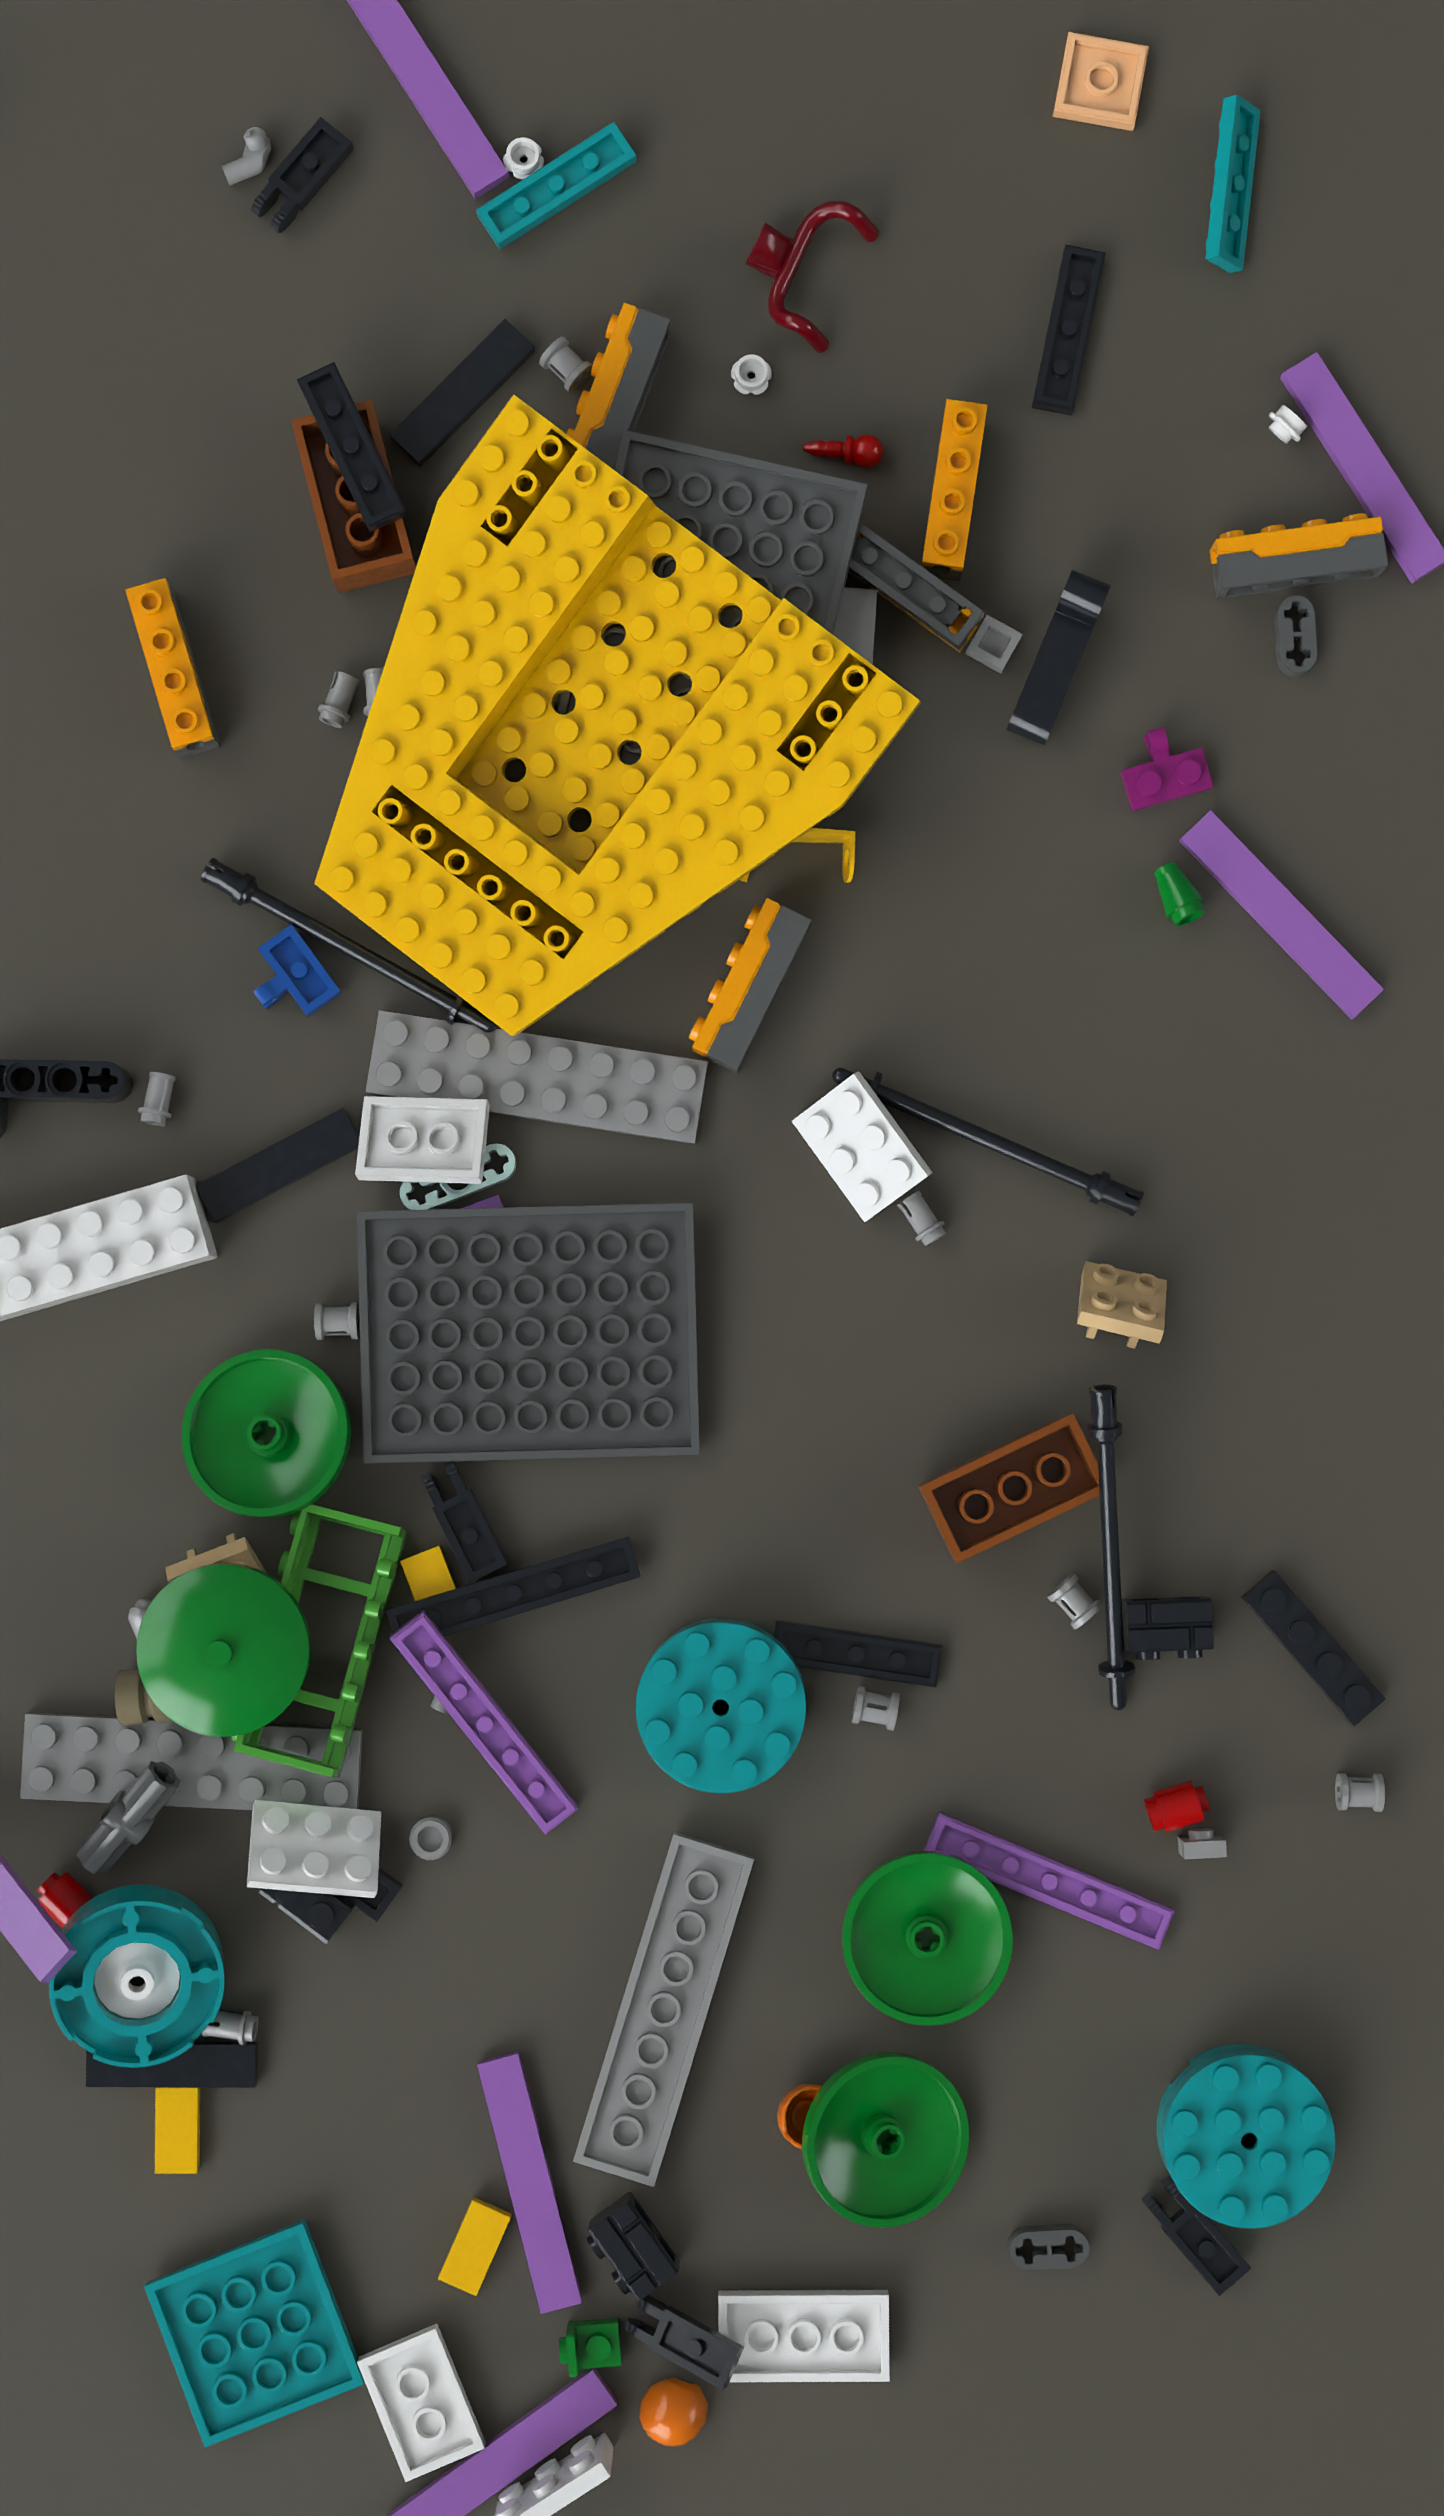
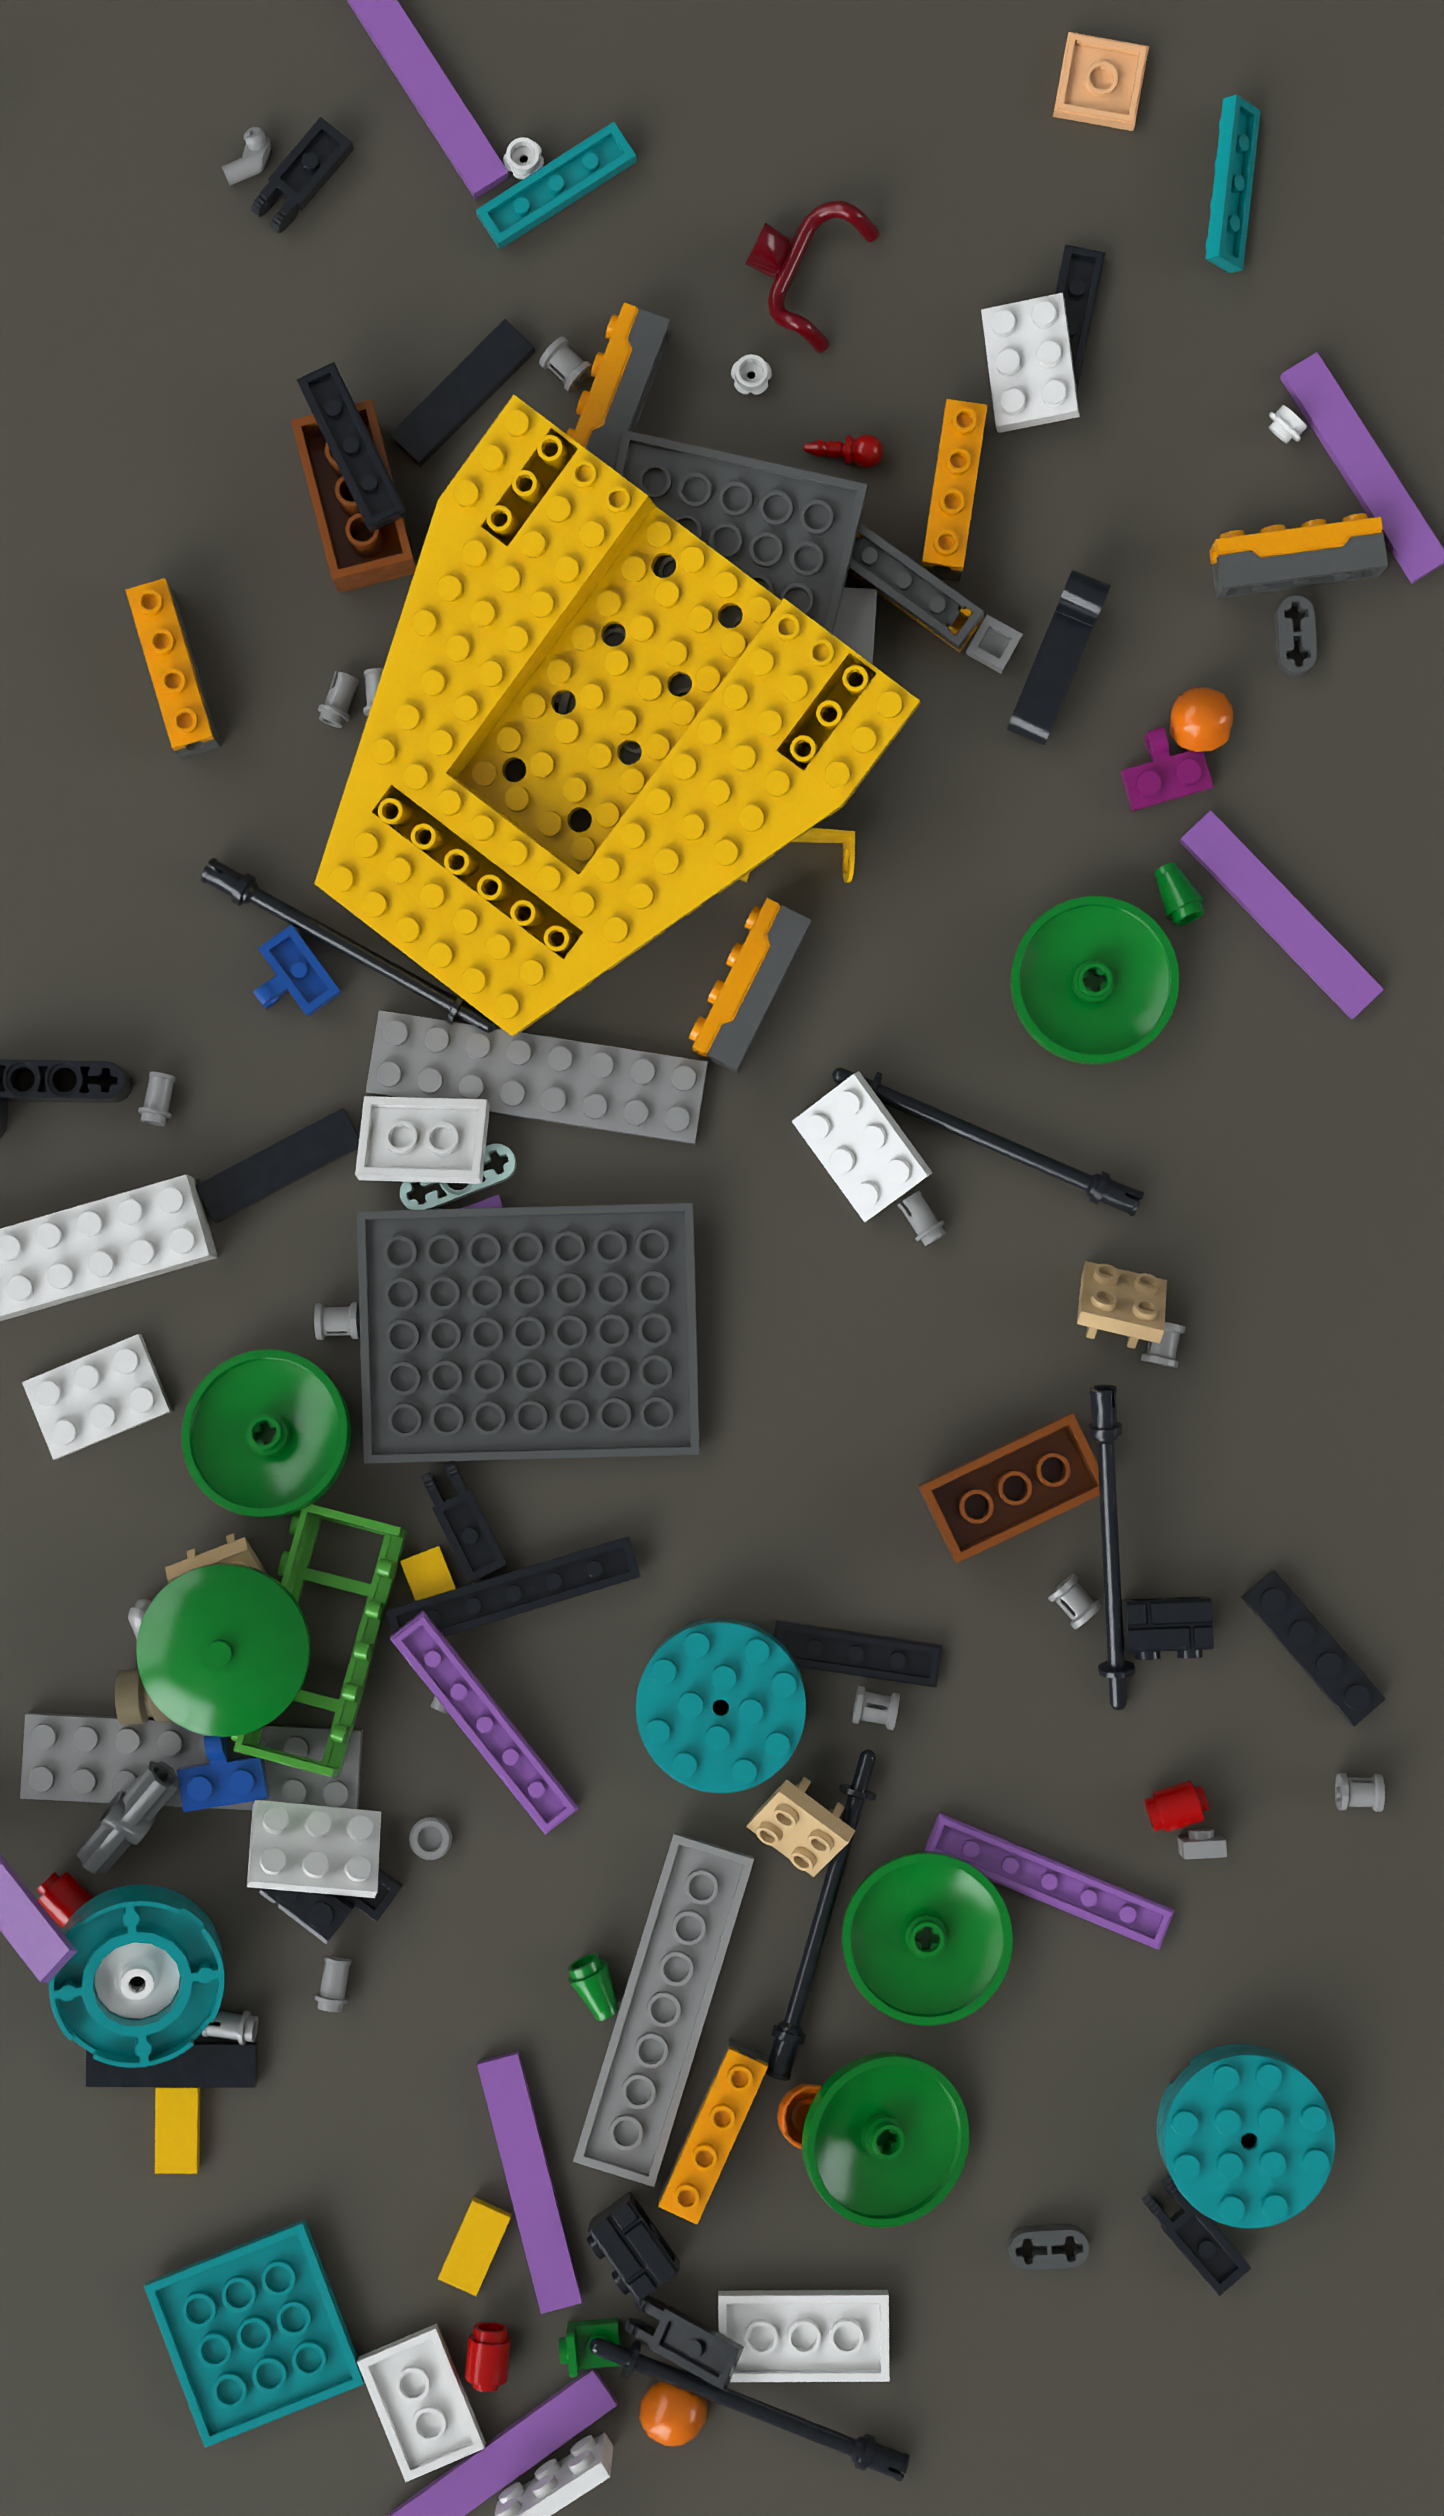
none -> white plate [22,1334,172,1460]
none -> blue plate [177,1736,270,1812]
none -> light grey pin [315,1956,352,2012]
none -> red brick [465,2322,511,2392]
none -> green cone [568,1953,619,2021]
none -> black bar [589,2337,910,2482]
none -> light orange piece [658,2038,768,2225]
none -> tan plate [746,1777,855,1877]
none -> black bar [765,1749,877,2081]
none -> white plate [981,293,1080,433]
none -> green dish [1010,896,1179,1065]
none -> light grey bush [1141,1322,1186,1368]
none -> orange hair [1170,687,1233,752]

